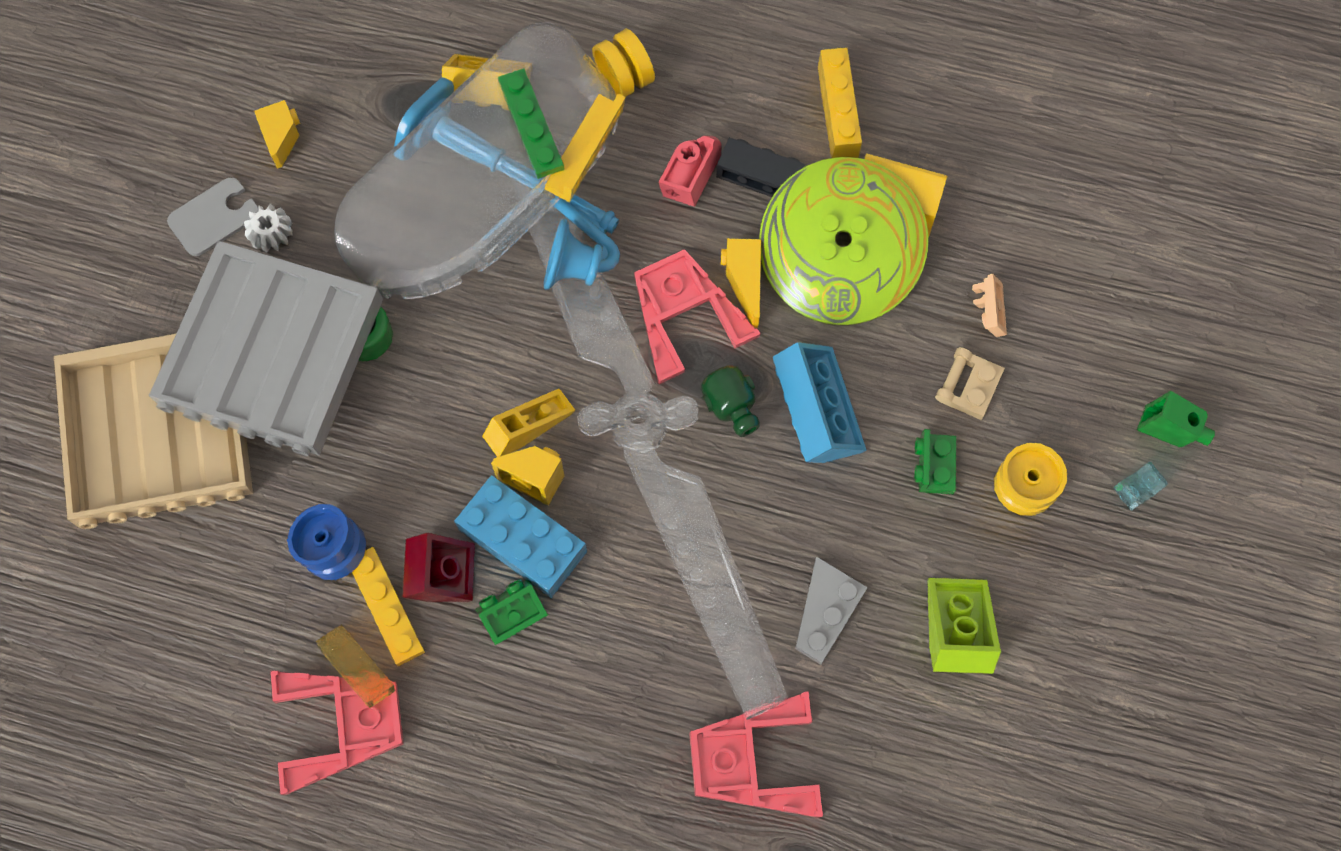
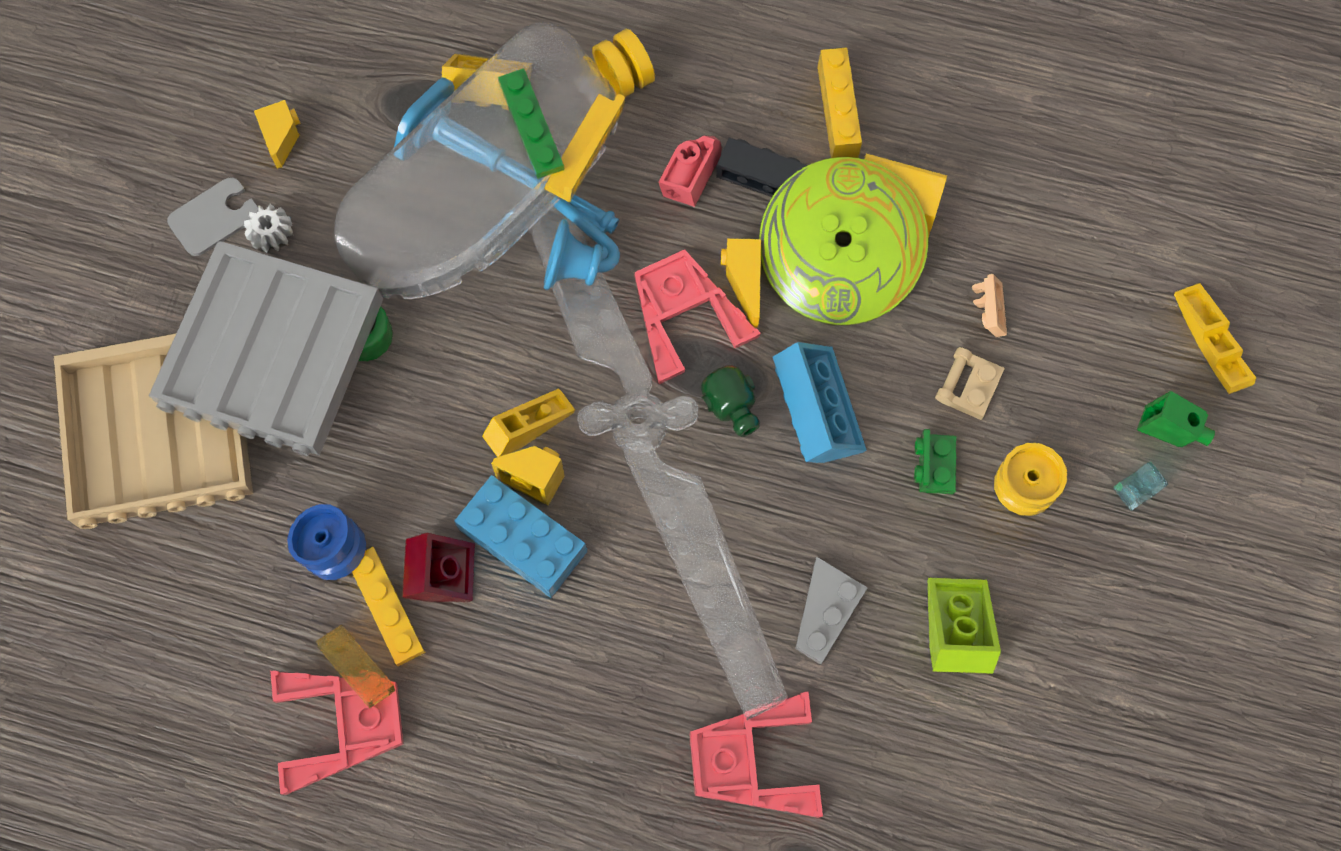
green bracket [475,579,548,645] -> none
none -> yellow slope [1174,283,1256,394]

